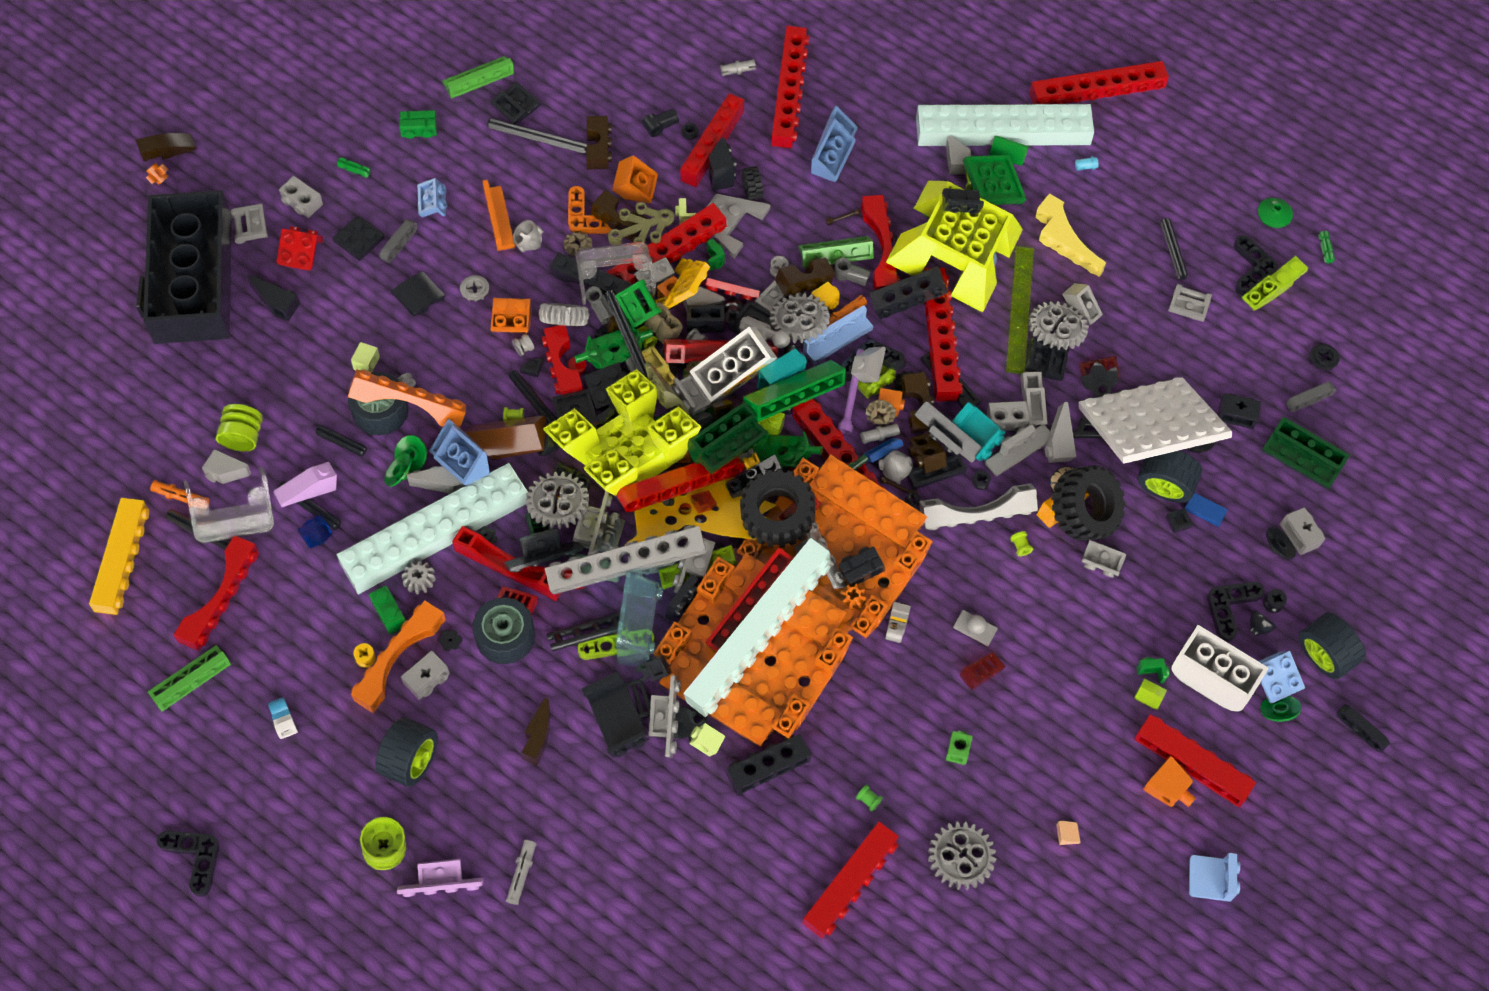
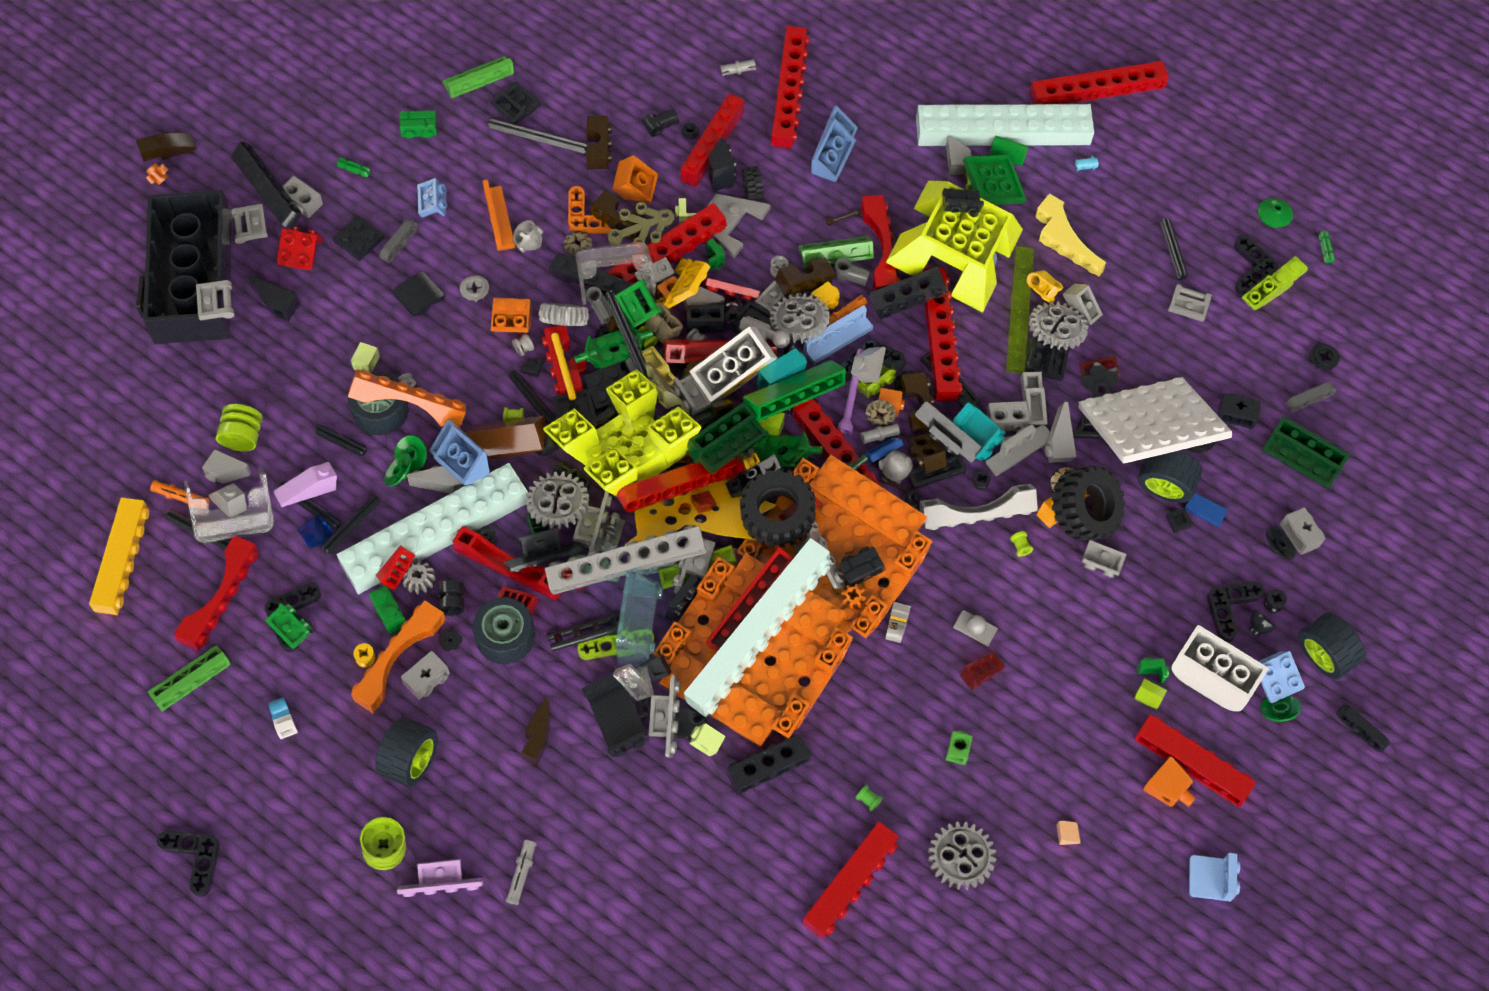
none -> light grey plate [196,280,234,320]
none -> light grey slope [208,483,247,518]
none -> black beam [231,141,302,229]
none -> black beam [265,583,321,652]
none -> green bracket [265,603,313,650]
none -> black axle [321,495,380,554]
none -> red slope [376,545,416,590]
none -> black wheel [438,579,465,617]
none -> yellow bar [551,333,576,400]
none -> clear slope [613,664,654,701]
none -> yellow piece [1027,270,1063,303]

